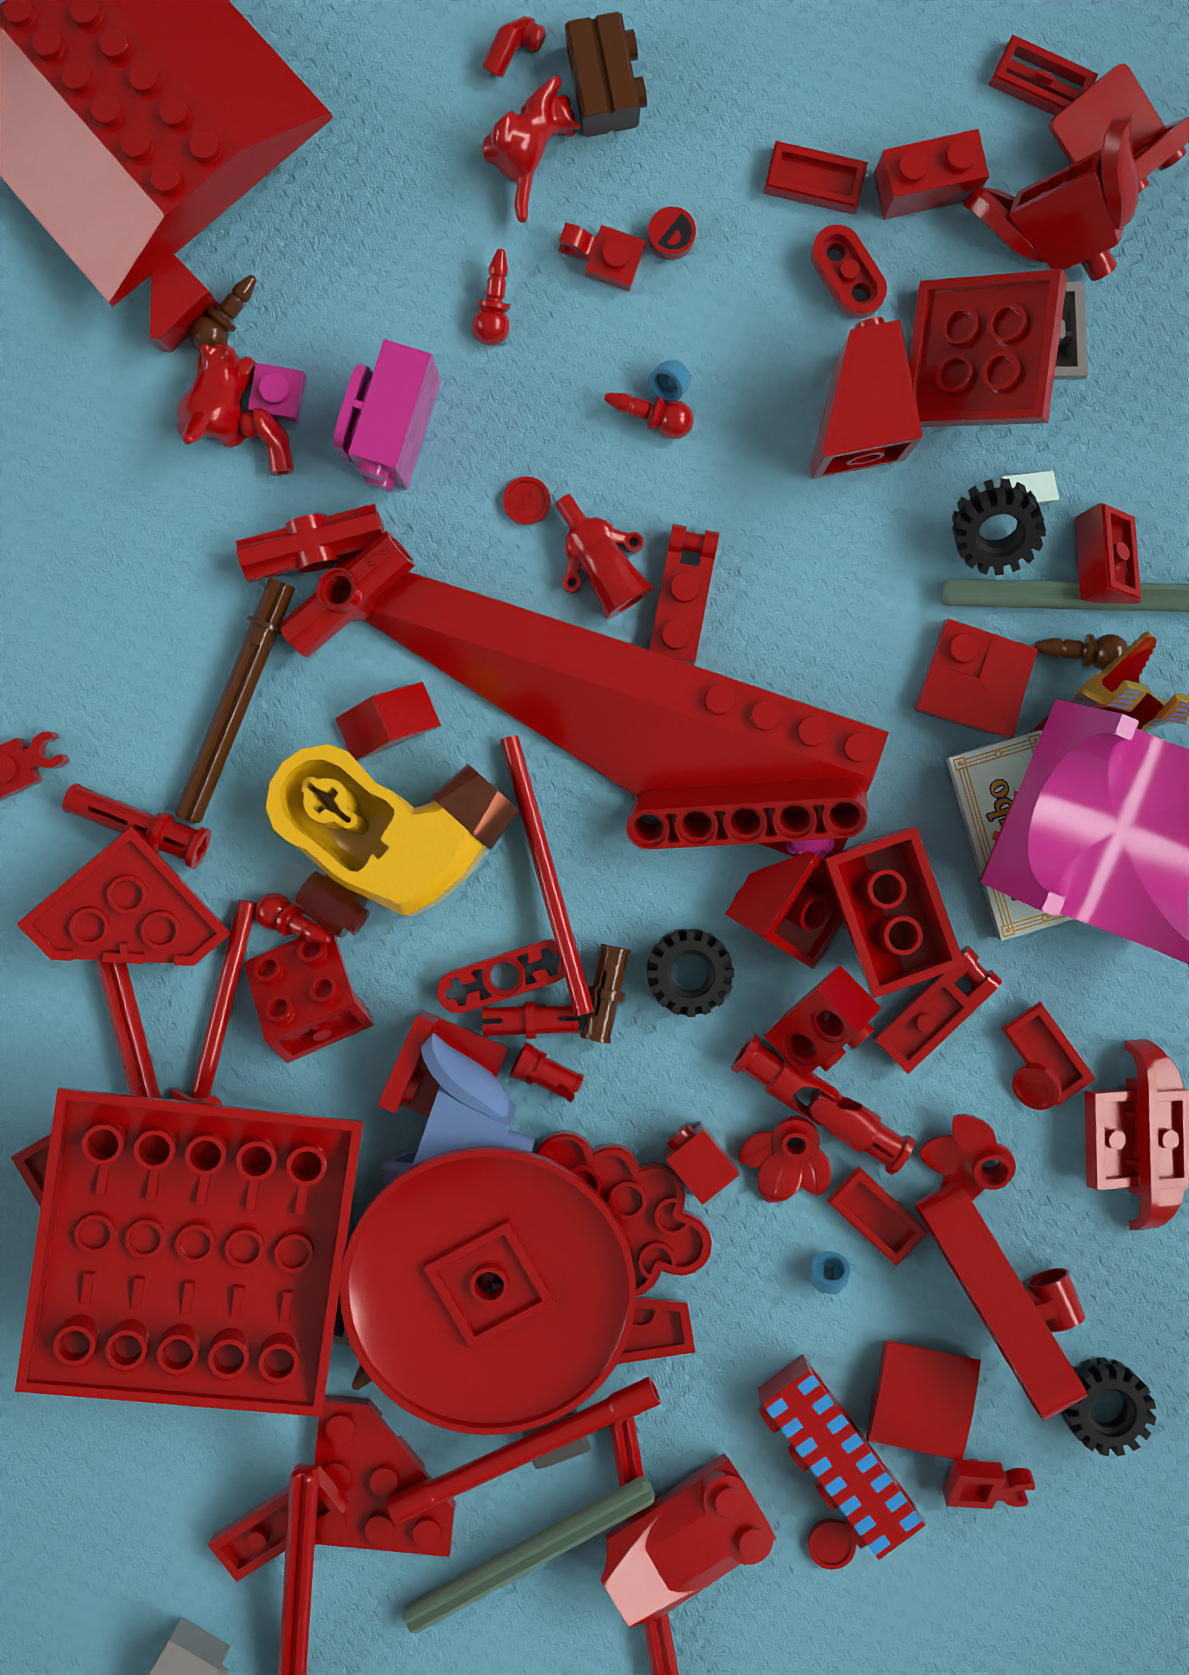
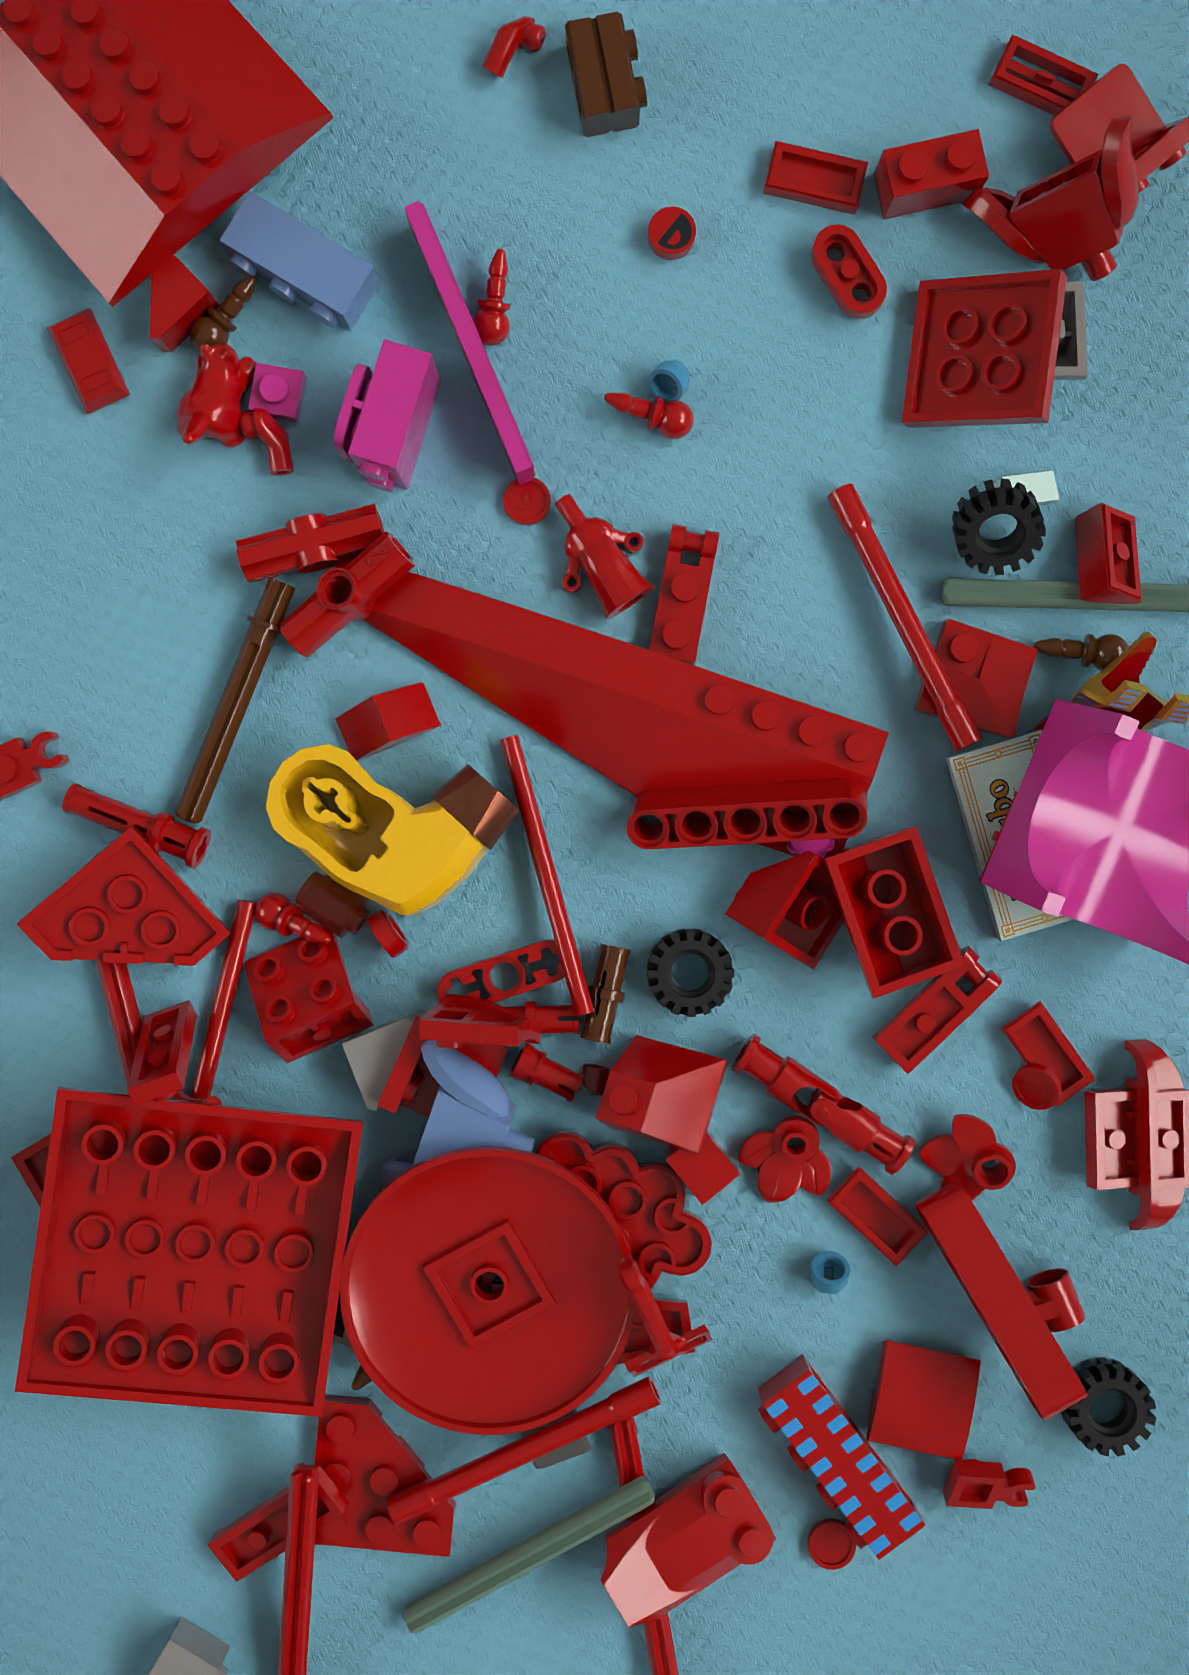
red animal [482,75,581,223] -> none
red plate [558,222,646,292] -> none
red brick [764,965,881,1078] -> none
red slope [810,317,923,479] -> none
none -> red tile [47,308,130,415]
none -> red plate [127,1000,197,1106]
none -> medium blue brick [219,191,380,331]
none -> light grey slope [342,1014,416,1112]
none -> red tile [367,909,409,958]
none -> dark pink tile [404,201,535,485]
none -> red plate [419,994,540,1048]
none -> clear red hand [582,1064,610,1095]
none -> red slope [595,1035,728,1155]
none -> red piece [617,1256,713,1377]
none -> red piece [827,483,982,752]

